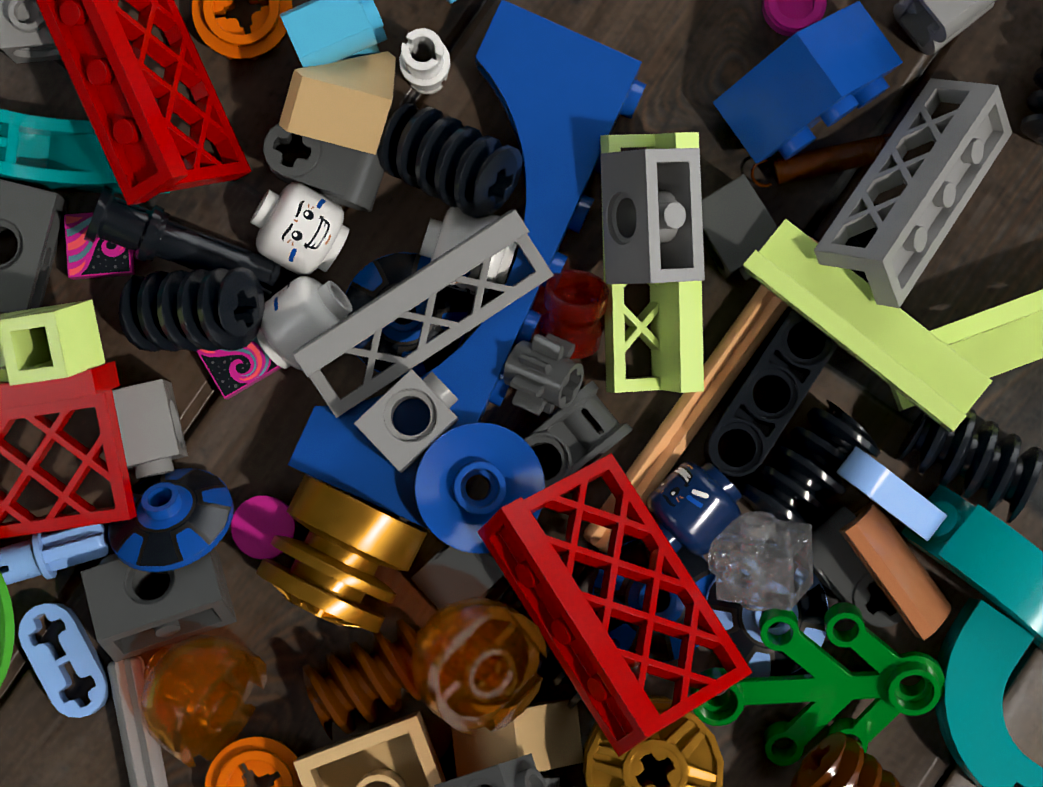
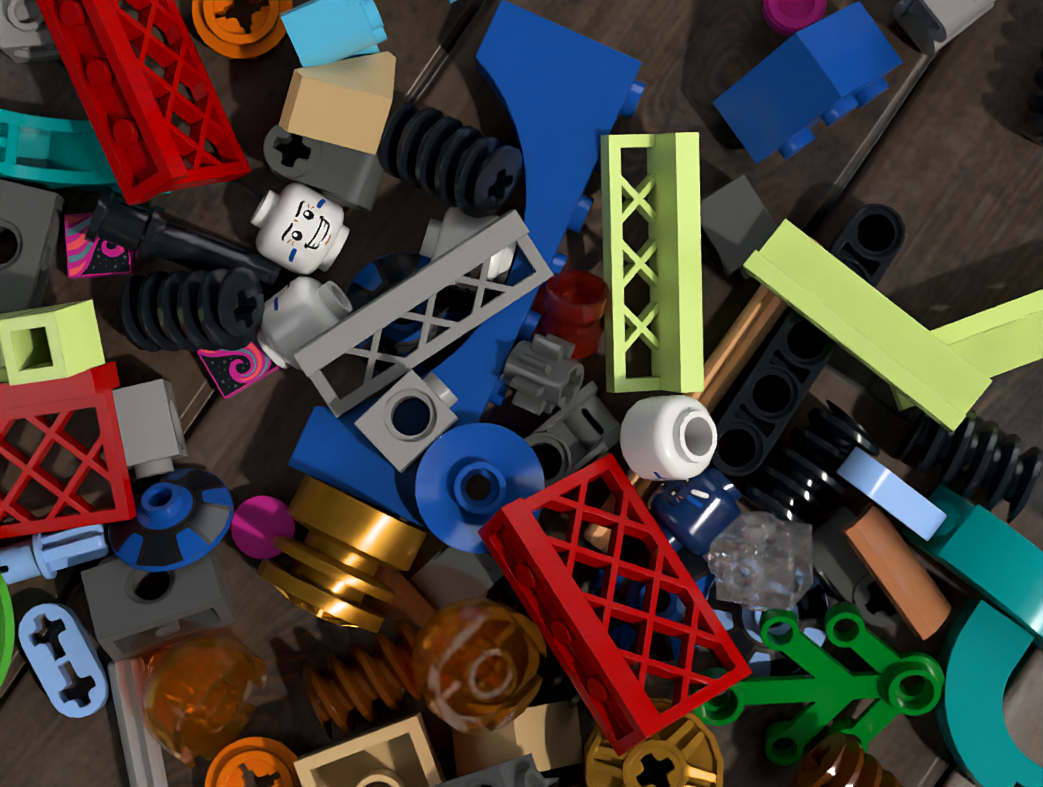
white pin [399,28,451,95] -> none
light grey brick [600,148,705,284] -> none
reddish brown piece [751,132,909,187] -> none
light grey fence [814,78,1012,308] -> none
none -> white head [620,395,717,481]

